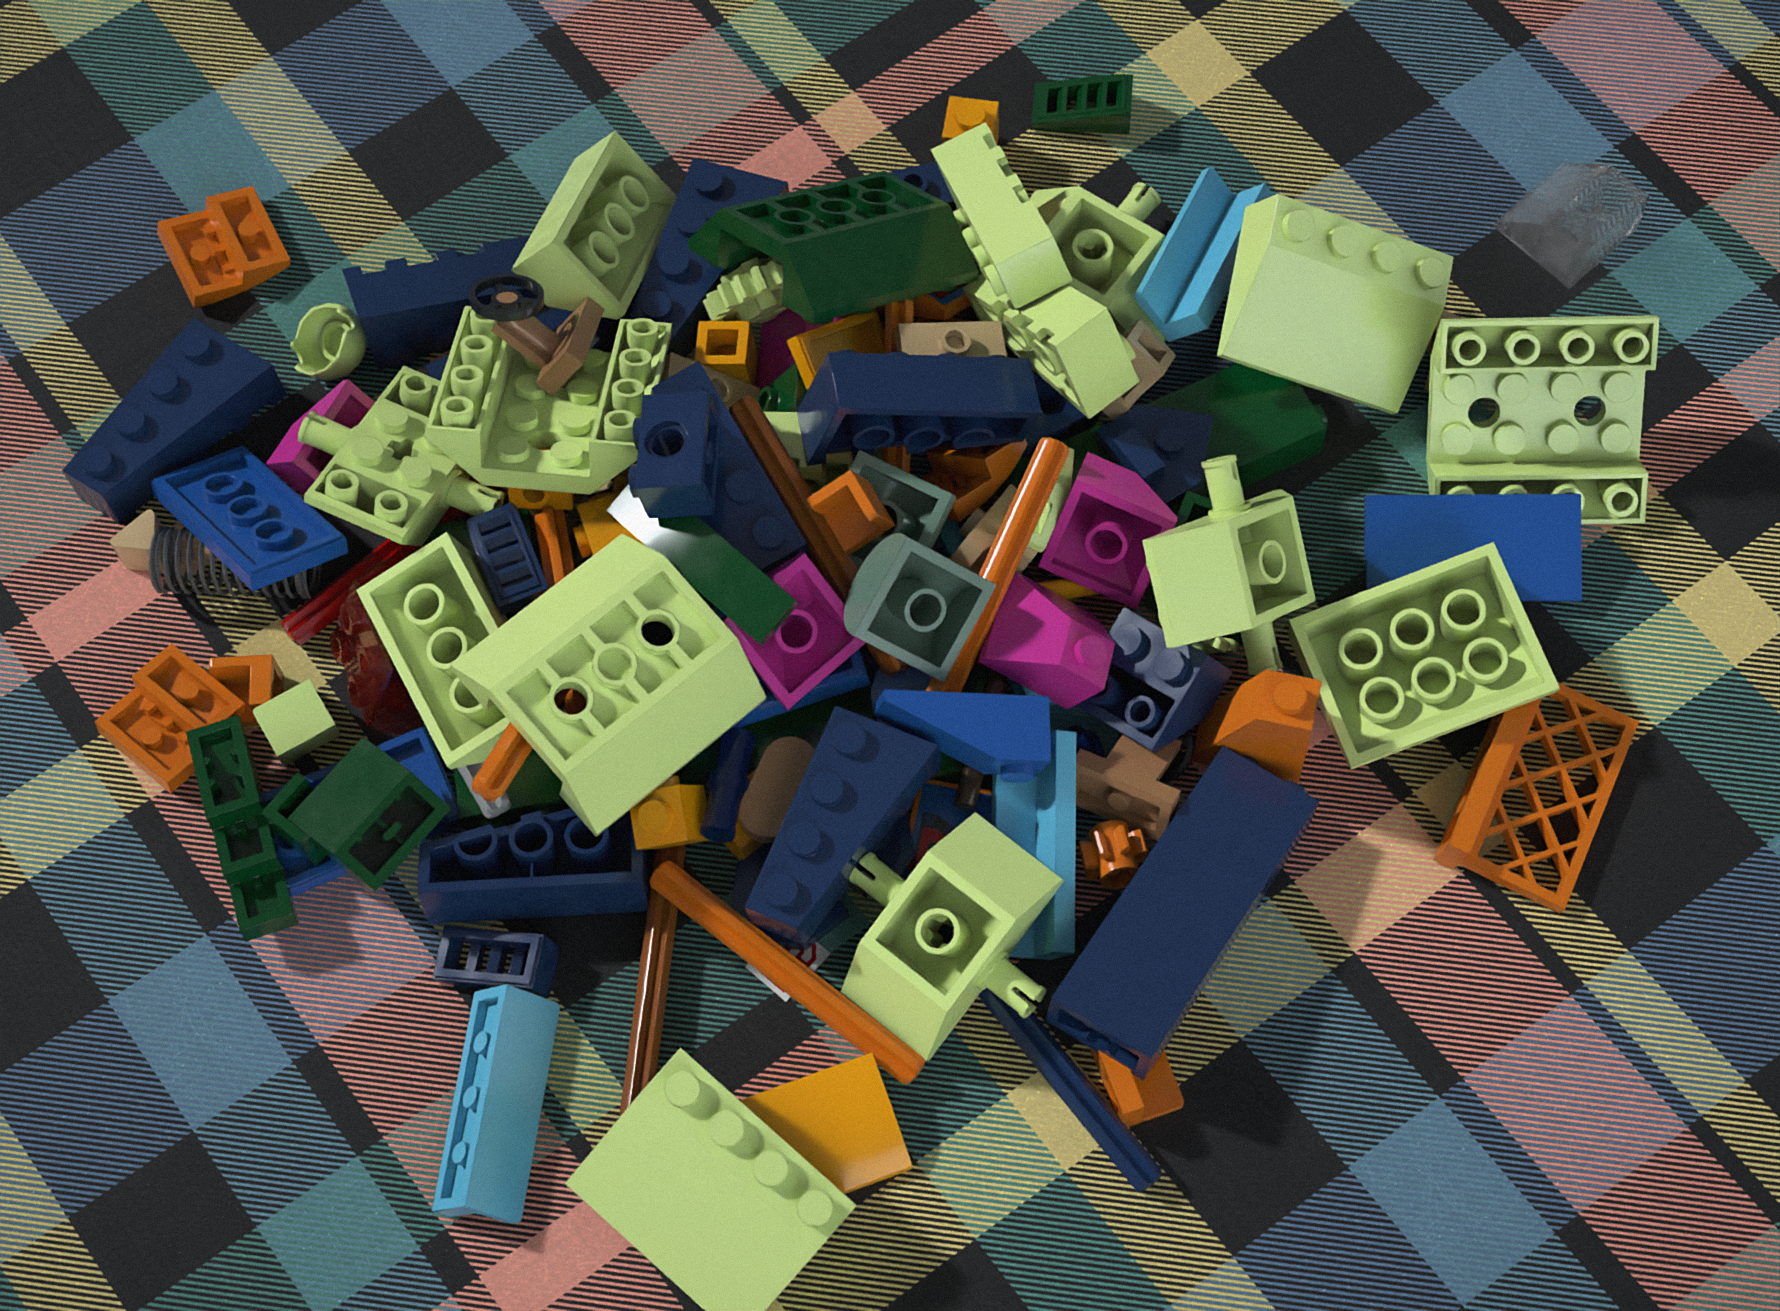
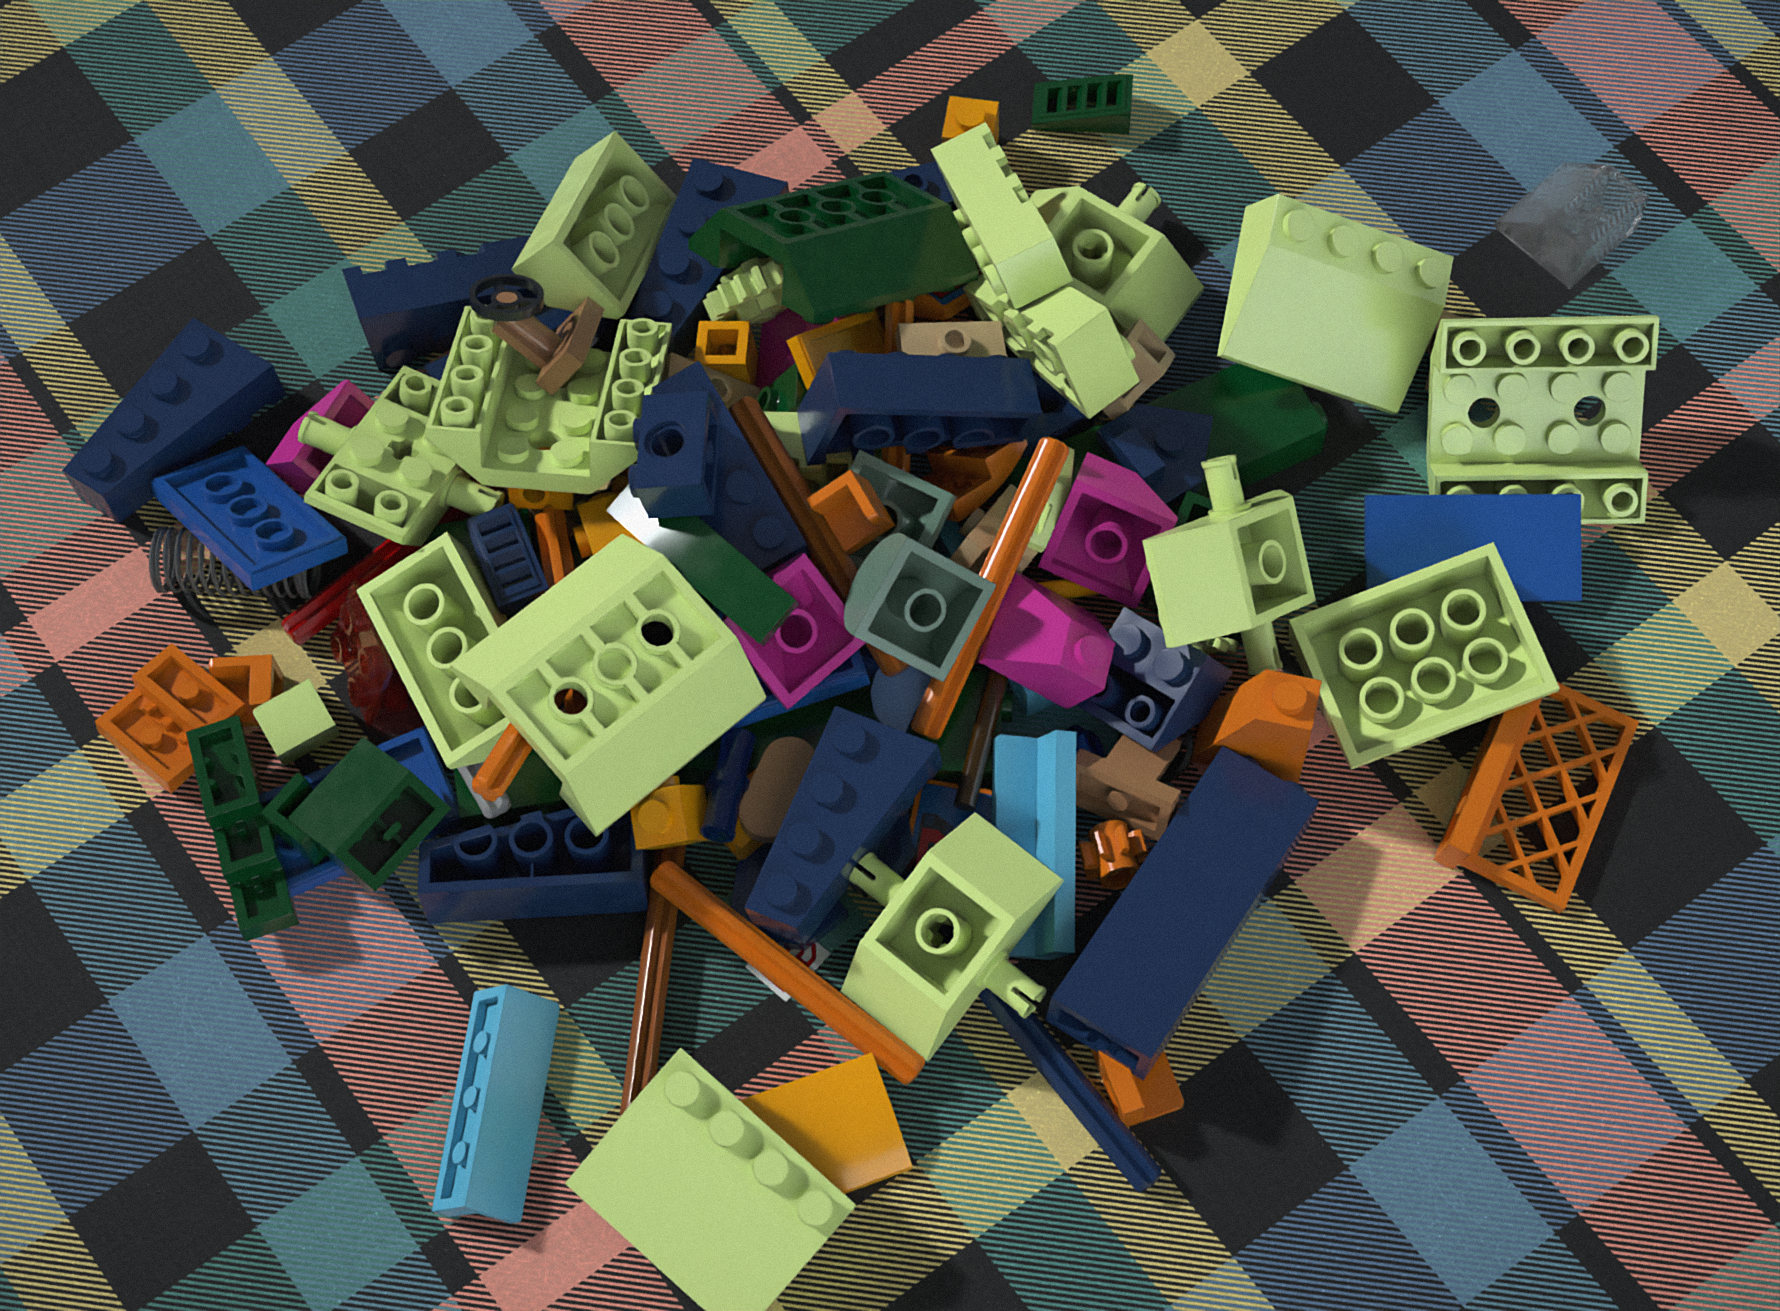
tan slope [109,509,165,572] -> none
orange slope [158,186,291,309] -> none
yellowish green hair [290,303,366,381] -> none
dark blue slope [432,926,559,999] -> none
blue slope [873,689,1051,783] -> none
medium azure panel [1134,167,1273,342] -> none

